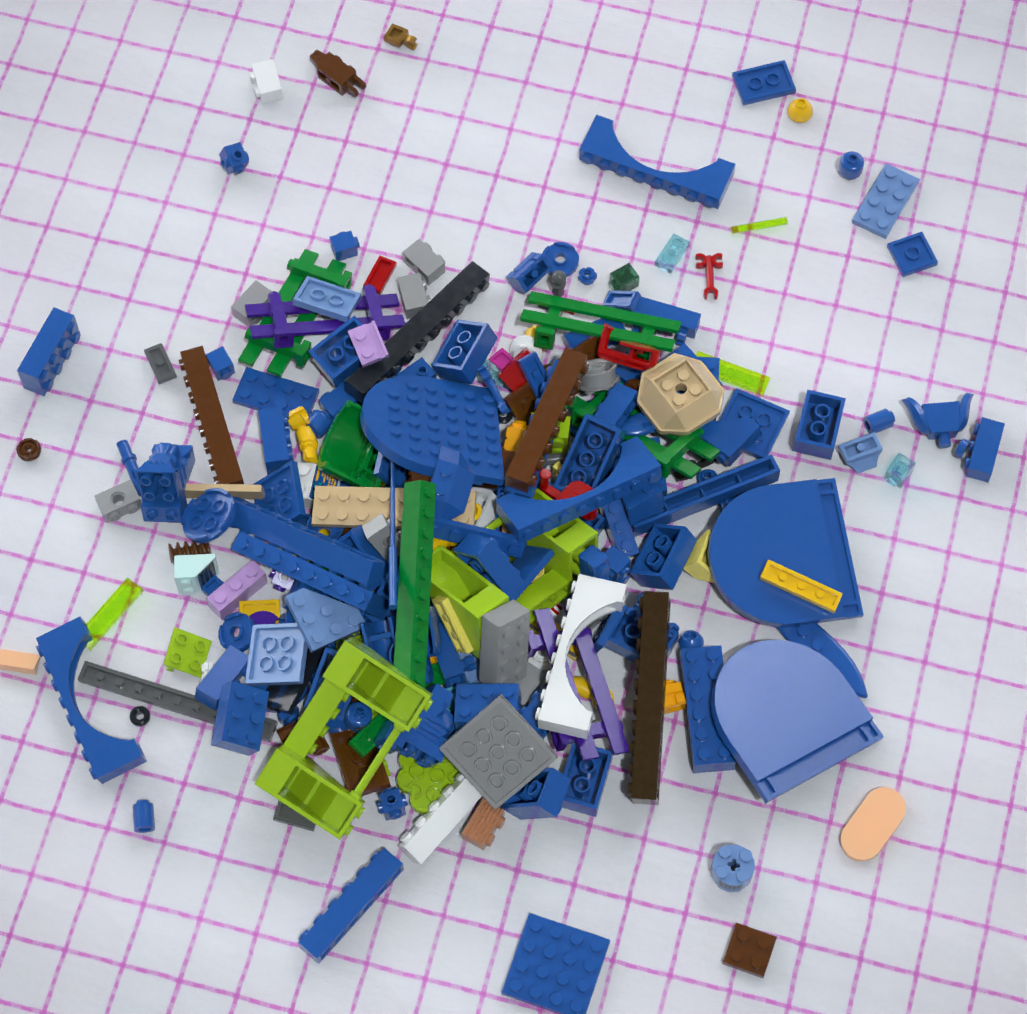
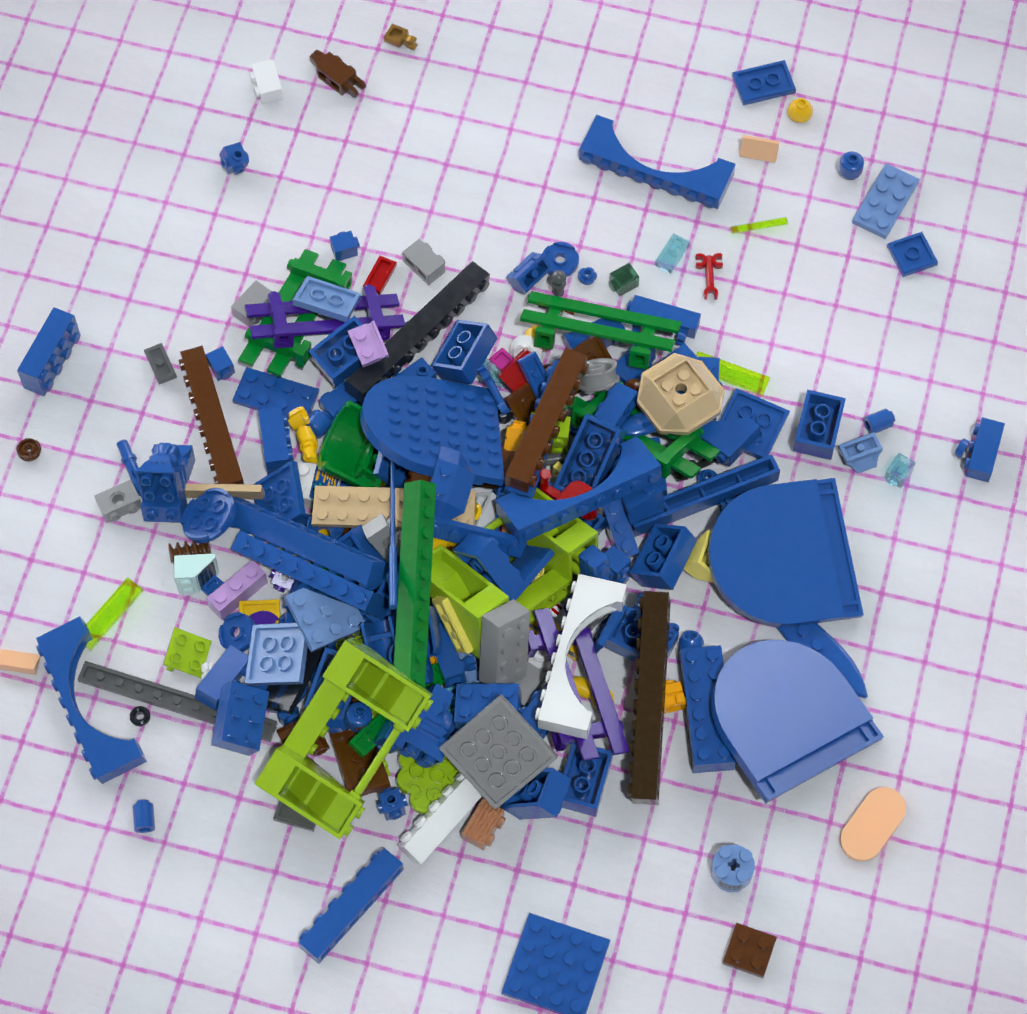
light grey brick [397,272,431,319] -> none
red piece [597,323,660,370] -> none
blue tile [603,290,641,311] -> none
yellow plate [759,559,843,613] -> none
blue torso [902,393,974,448] -> none
none -> light nougat slope [739,135,780,163]

